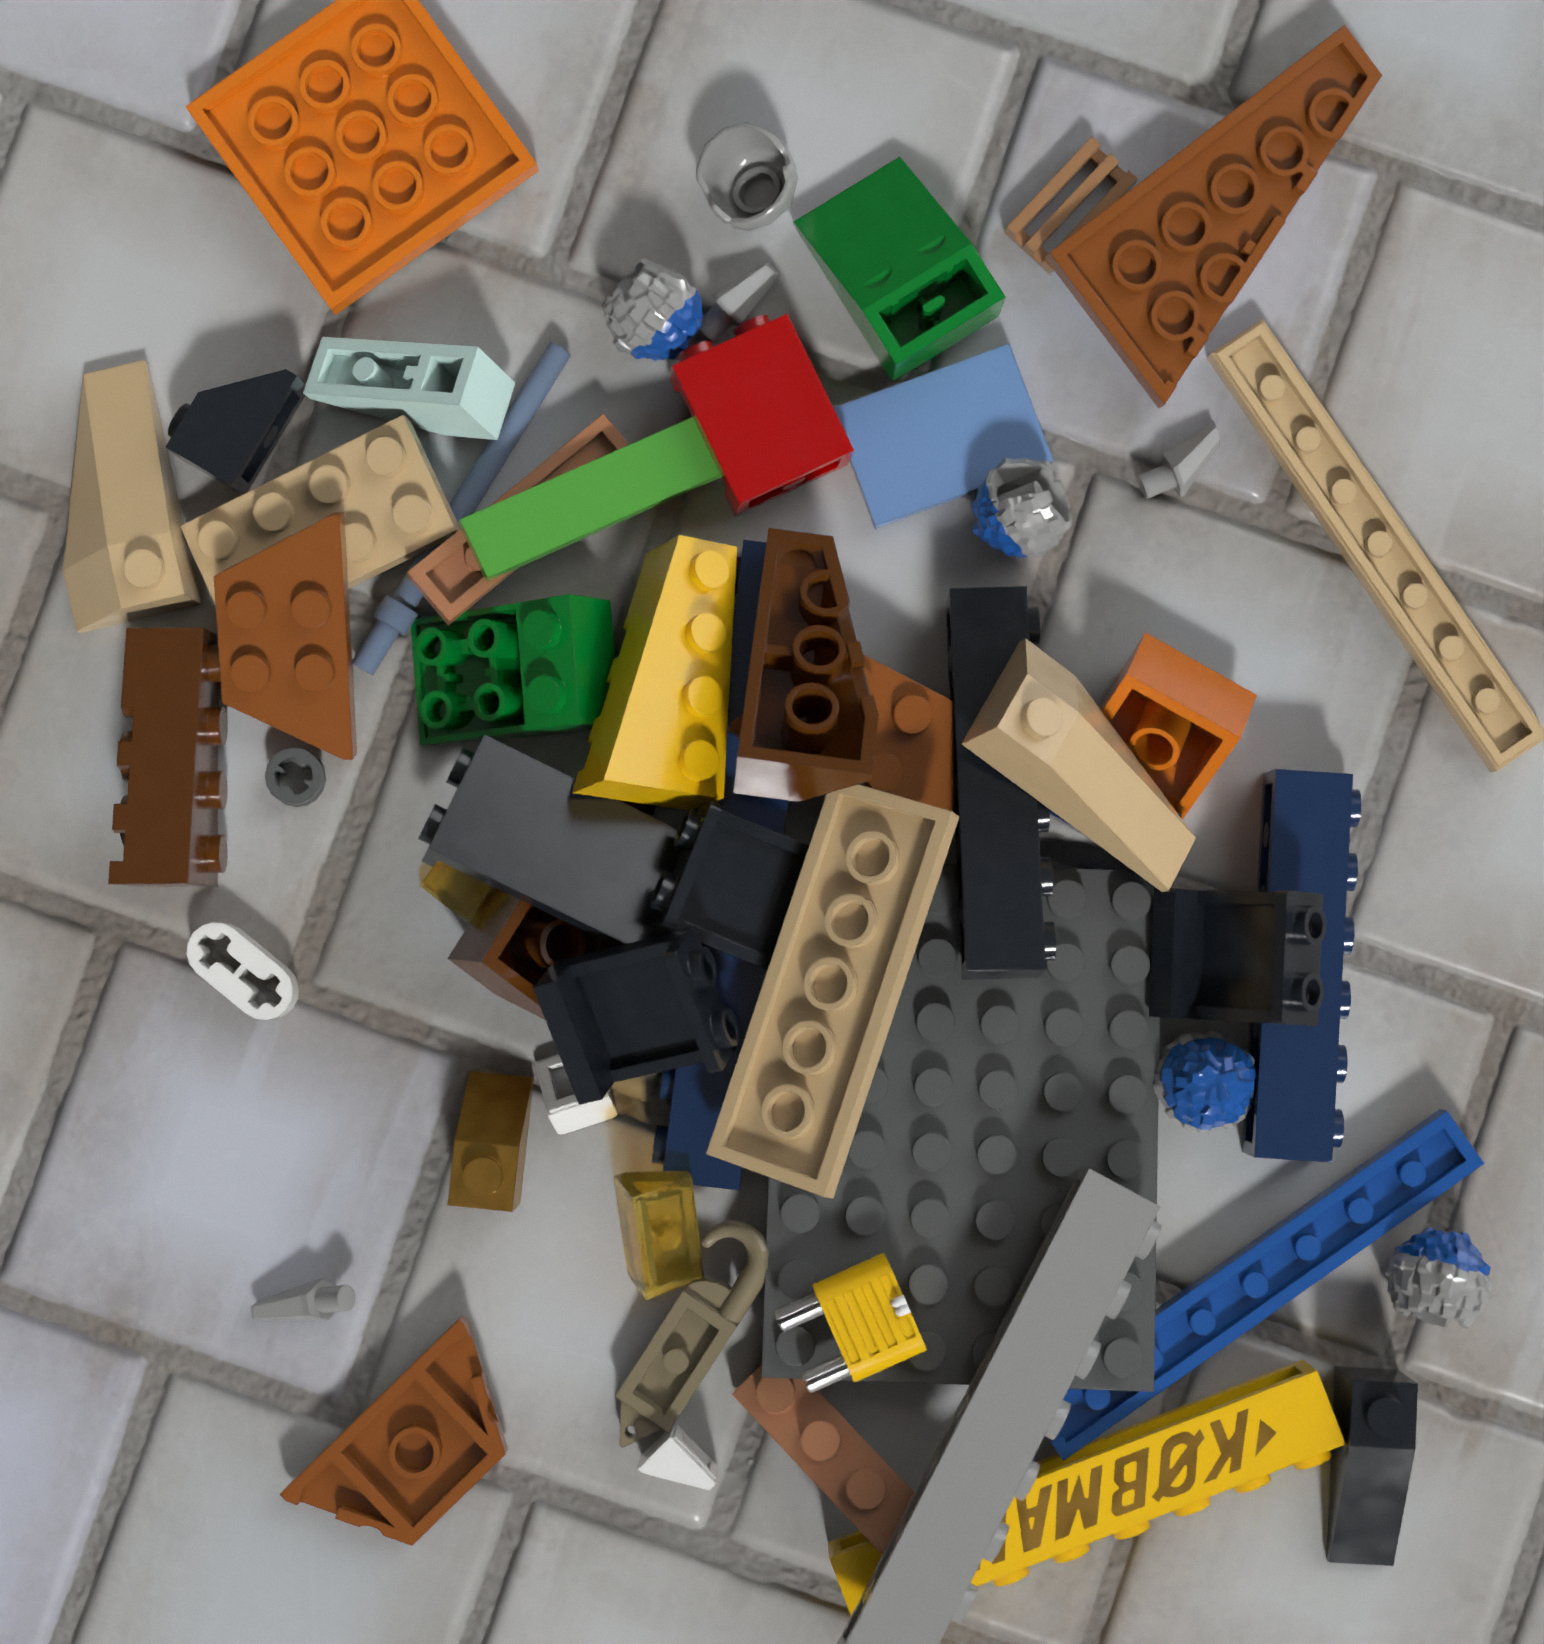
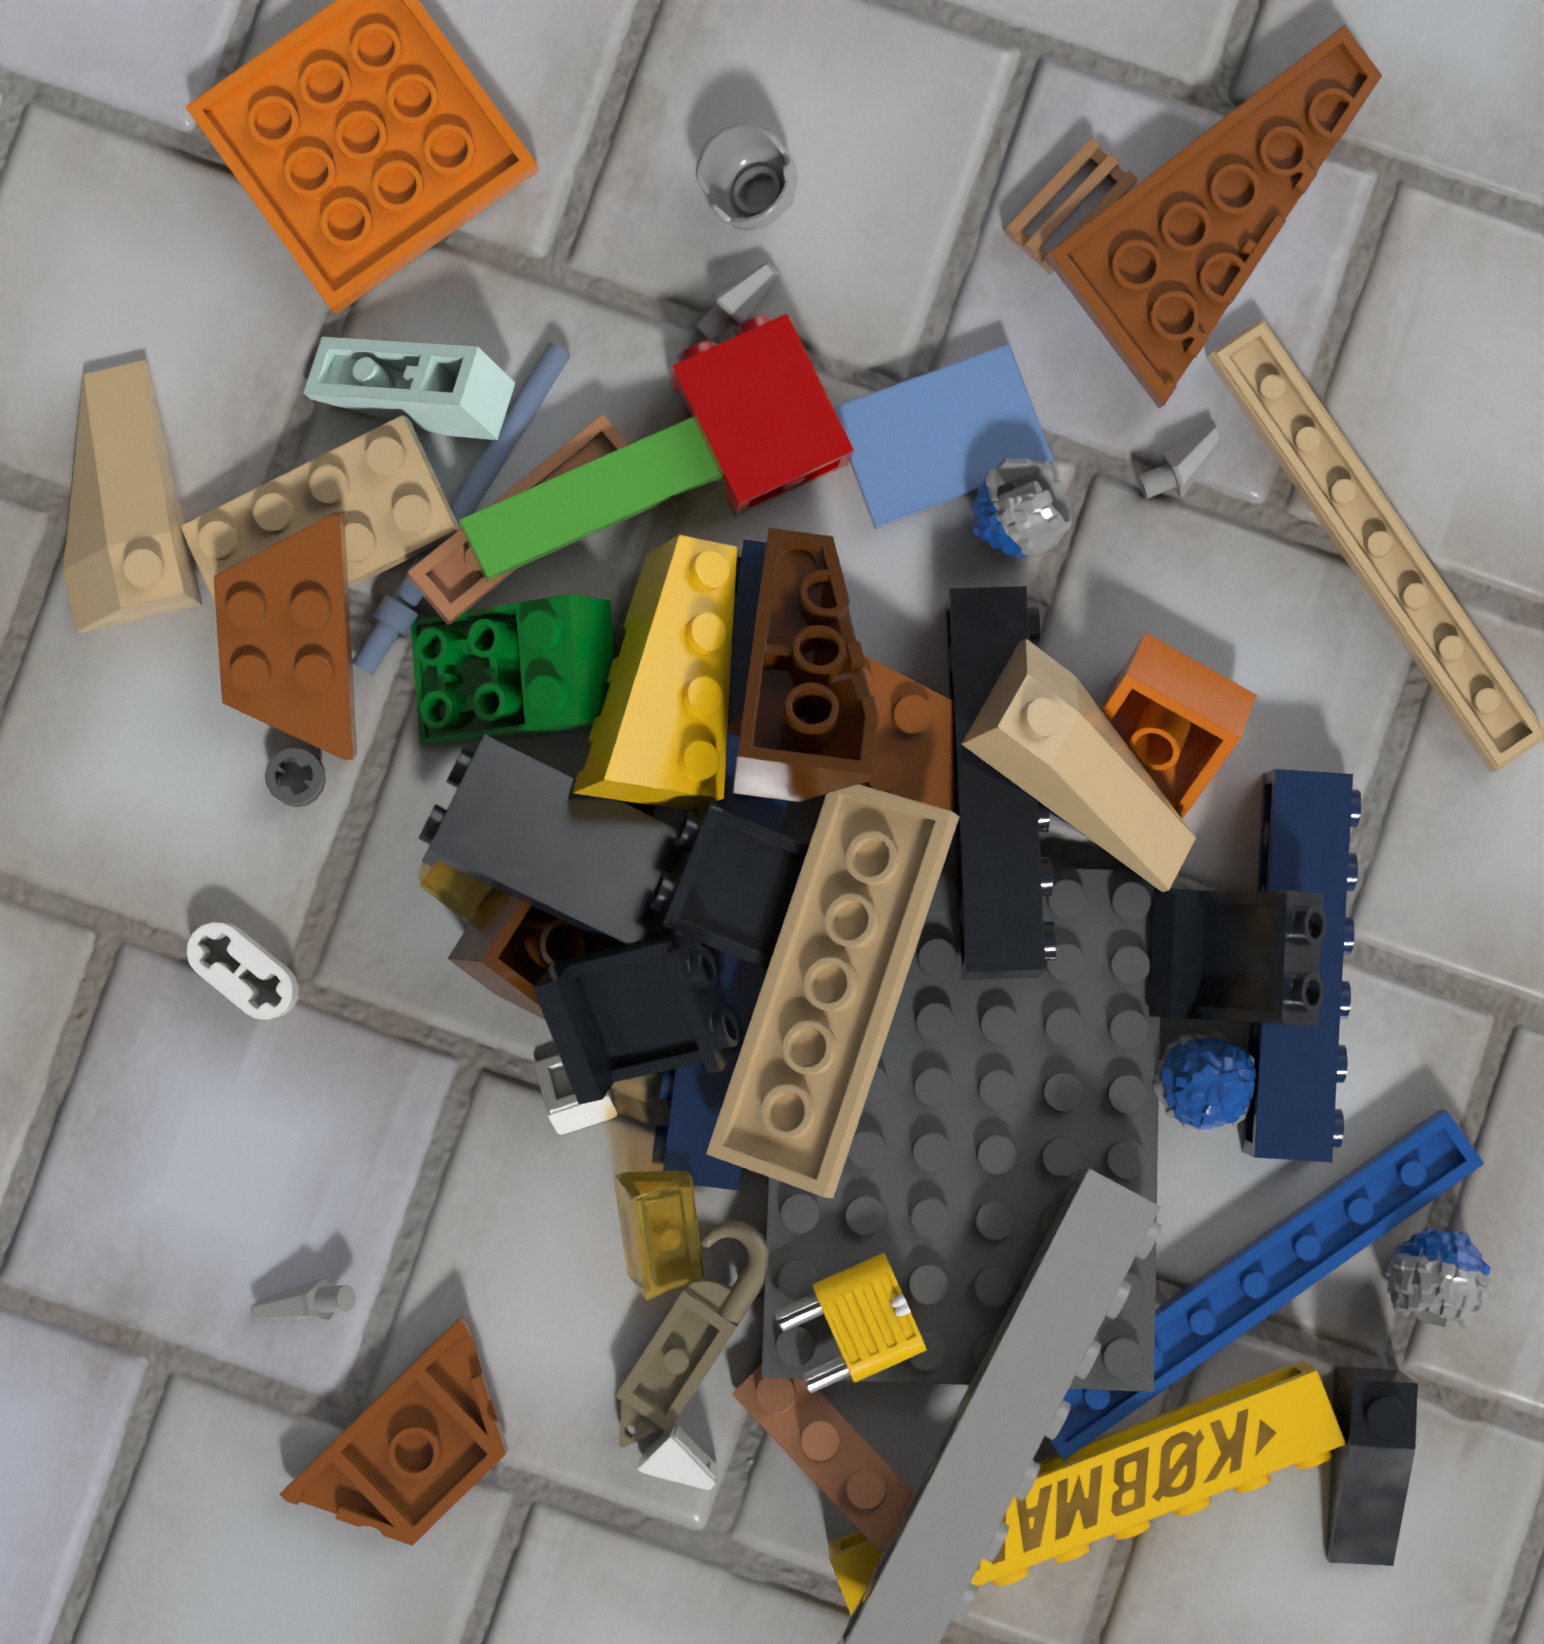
reddish brown wedge [108,627,228,887] -> none
black slope [165,369,306,495] -> none
pearl gold slope [447,1070,534,1212] -> none
light grey piece [602,258,703,361] -> none
green slope [793,156,1006,382] -> none

